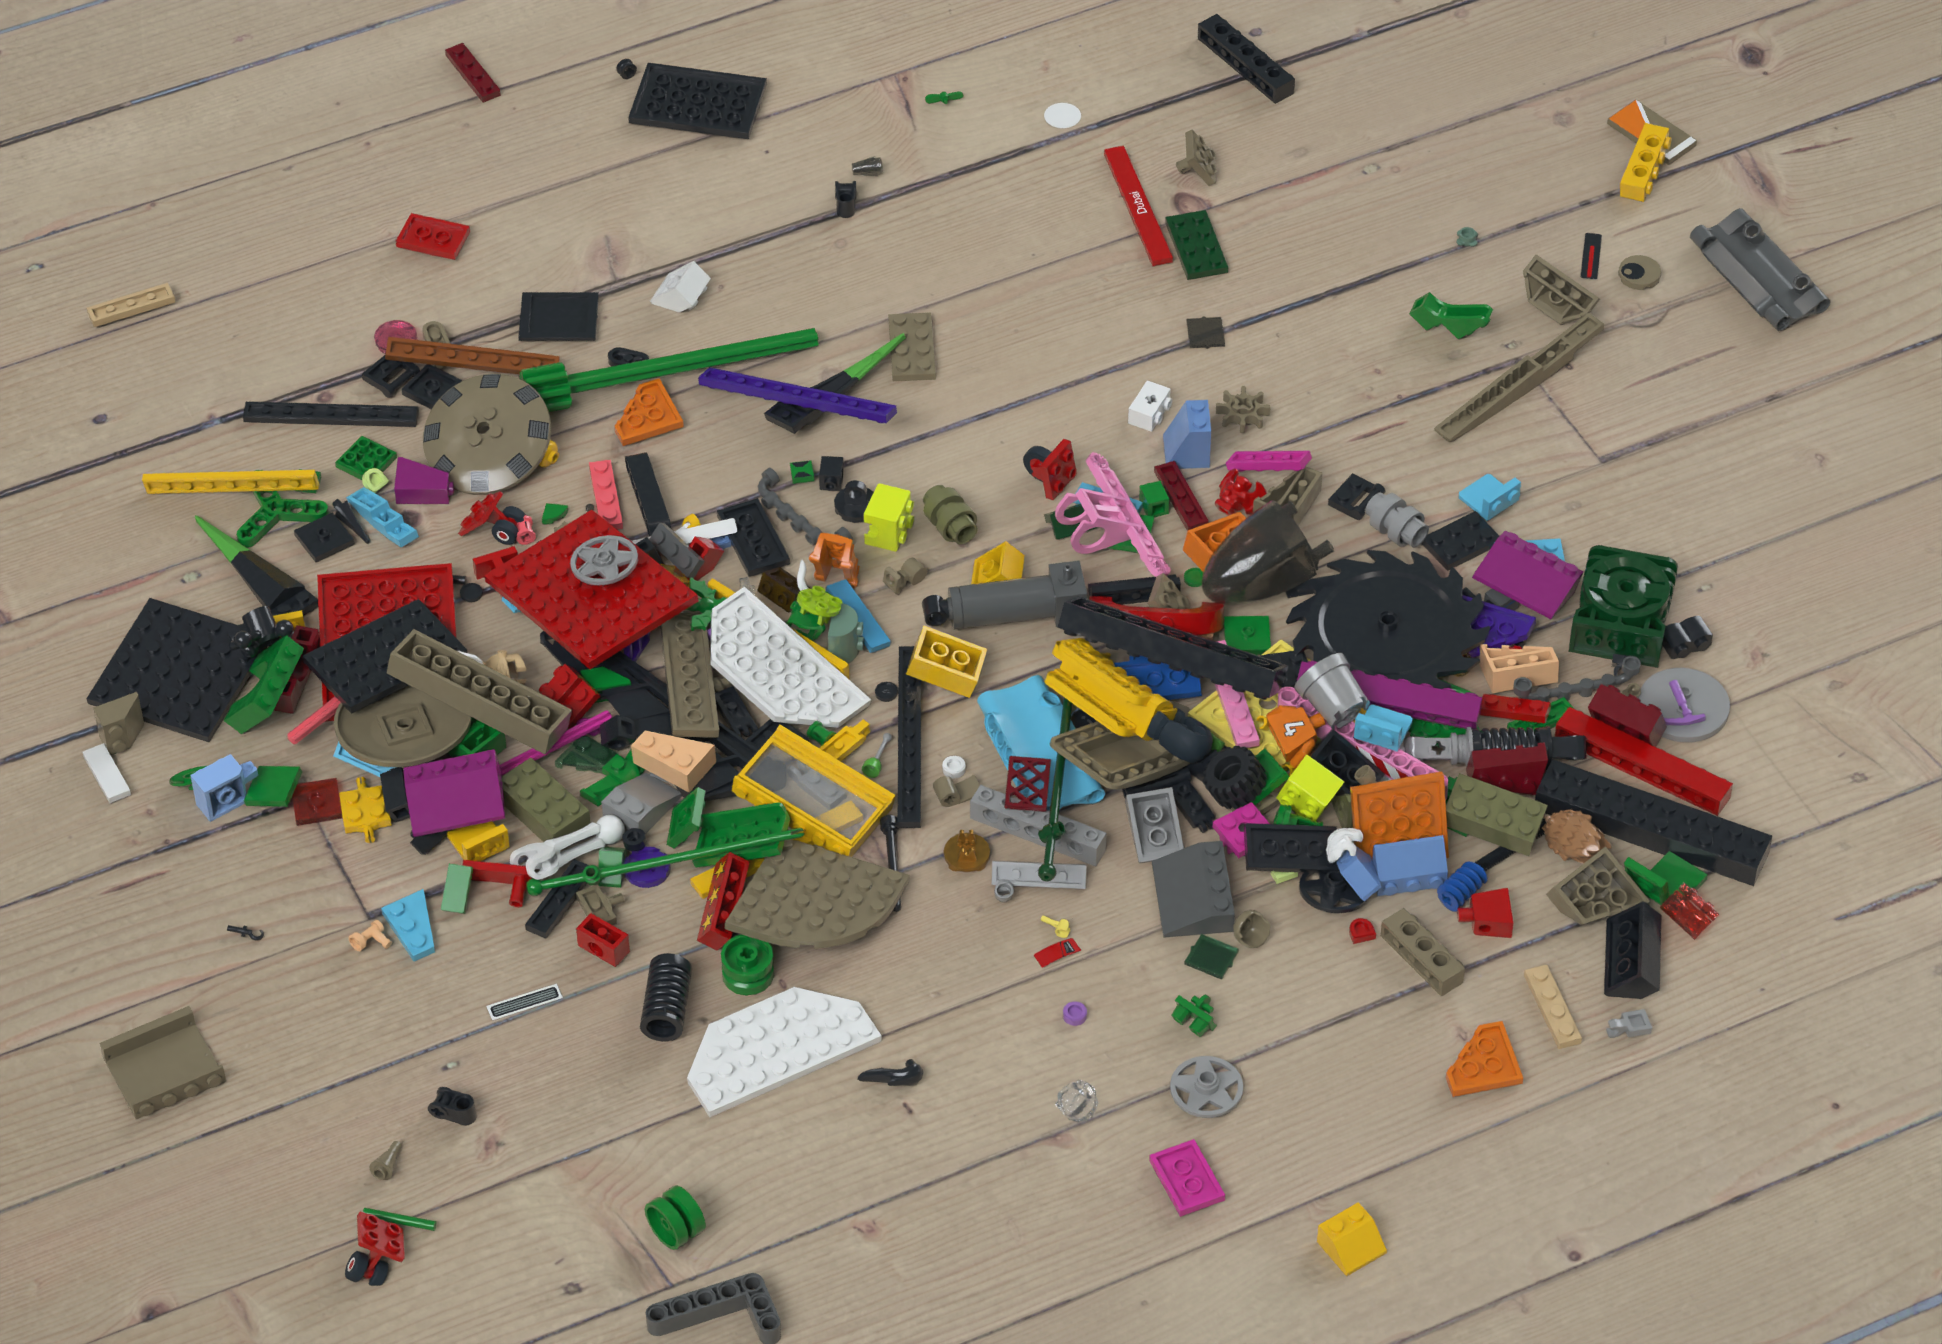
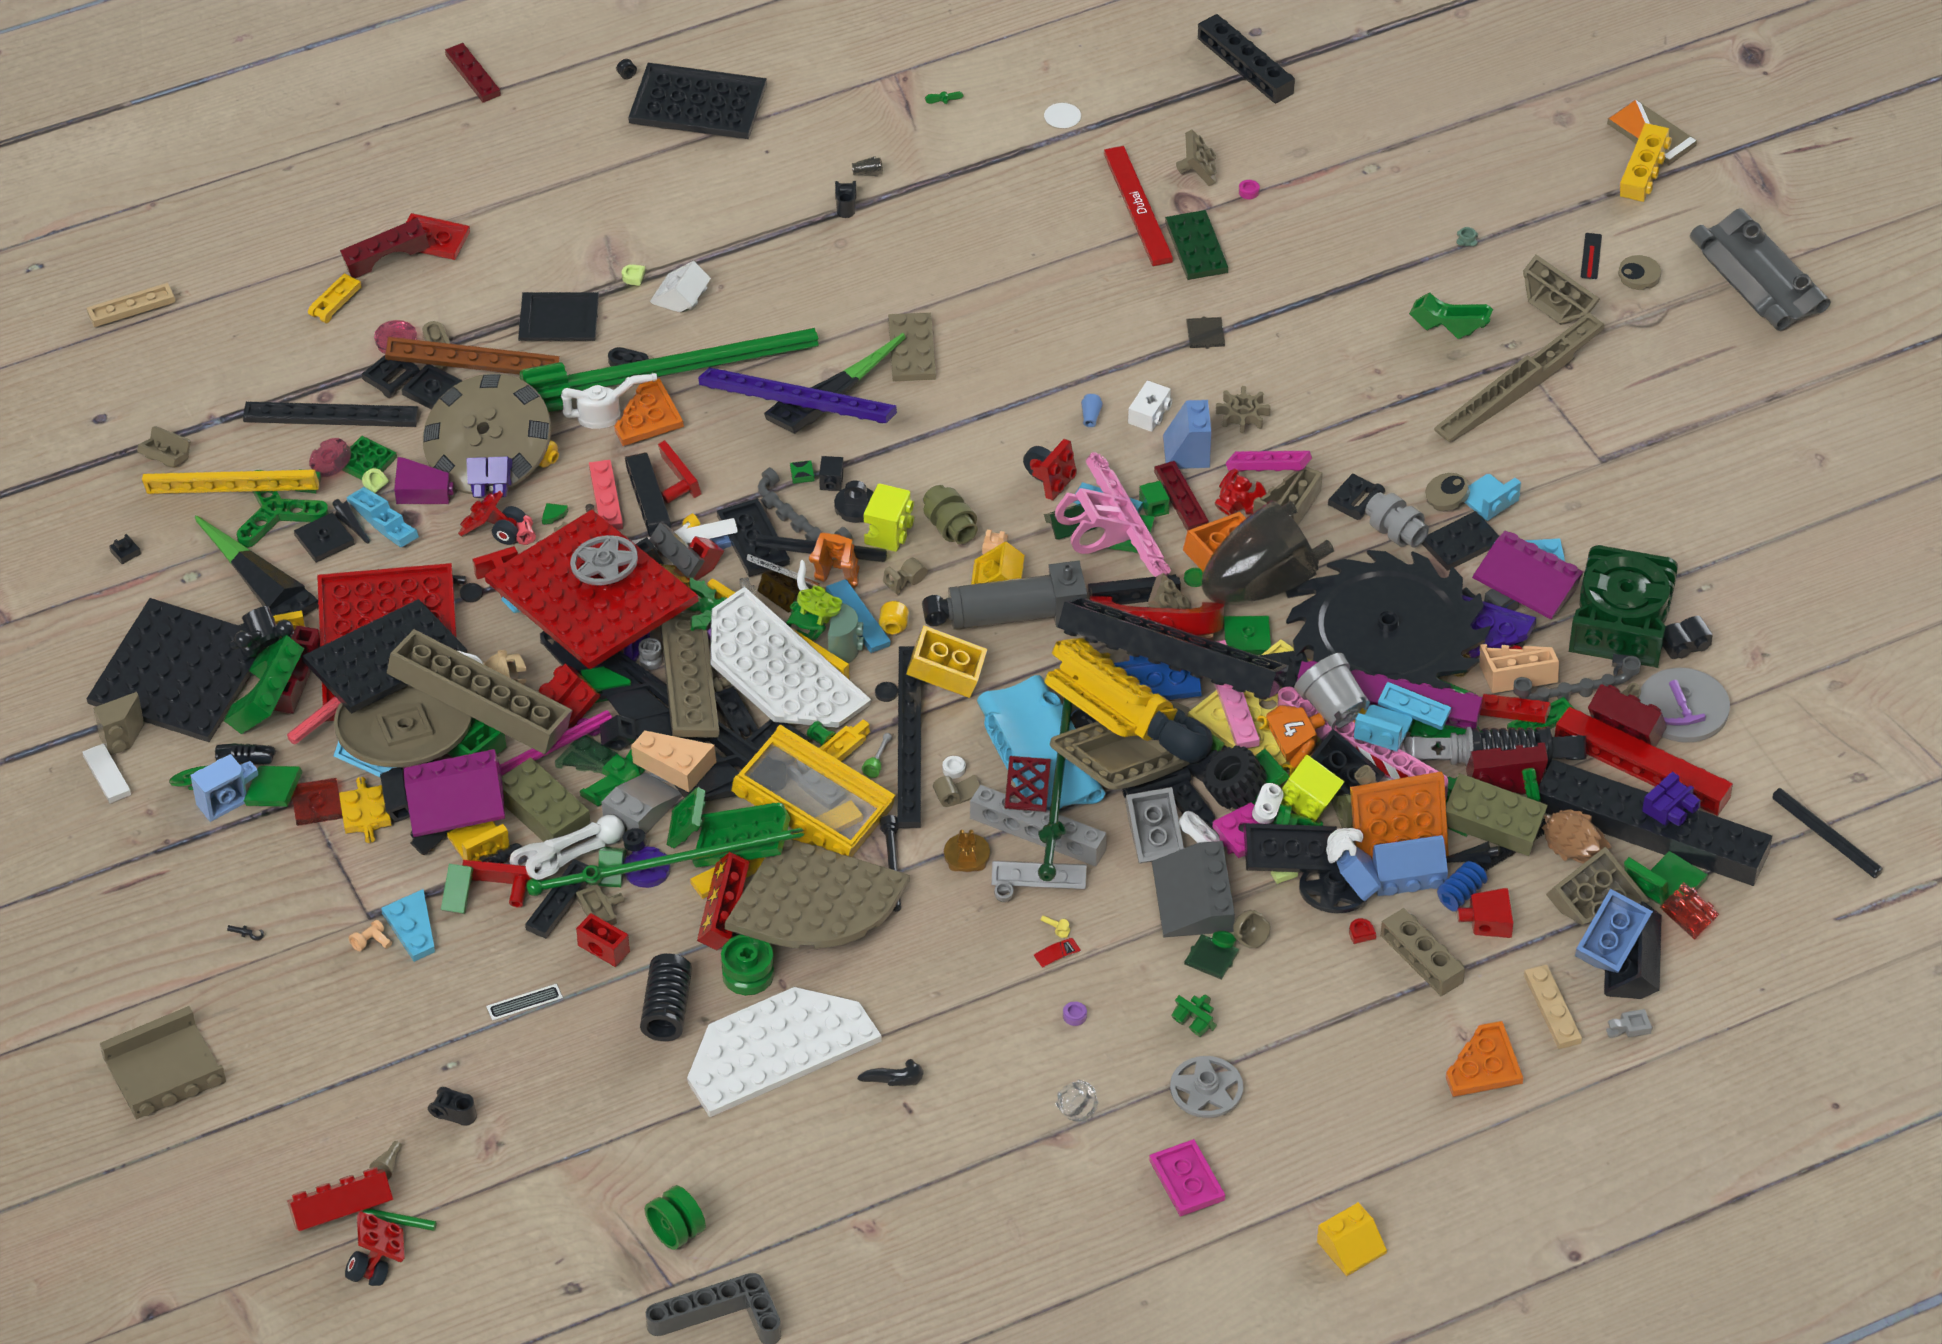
none -> black tile [109,534,141,564]
none -> dark tan bracket [137,426,191,467]
none -> black hinge [215,743,276,765]
none -> red brick [287,1167,394,1231]
none -> yellow plate [308,273,361,323]
none -> clear pink tile [309,438,351,477]
none -> dark red arch [340,218,430,278]
none -> hips [466,457,512,498]
none -> black piece [479,843,522,863]
none -> white piece [561,373,657,429]
none -> yellowish green tile [622,265,645,286]
none -> light grey wheel [639,638,662,670]
none -> red piece [658,440,702,504]
none -> sticker [747,554,824,587]
none -> black axle [755,535,887,562]
none -> yellow head [879,601,909,635]
none -> light nougat tile [982,529,1008,554]
none -> medium blue cone [1081,394,1103,427]
none -> white plate [1179,811,1220,843]
none -> green piece [1212,931,1236,948]
none -> dark pink tile [1239,180,1260,199]
none -> white plate [1252,783,1283,824]
none -> medium azure plate [1378,682,1451,730]
none -> dark tan tile [1425,473,1470,511]
none -> black piece [1446,841,1501,863]
none -> green axle [1522,768,1540,802]
none -> medium blue slope [1575,889,1653,973]
none -> dark purple hips [1642,772,1701,826]
none -> black axle [1772,788,1883,878]

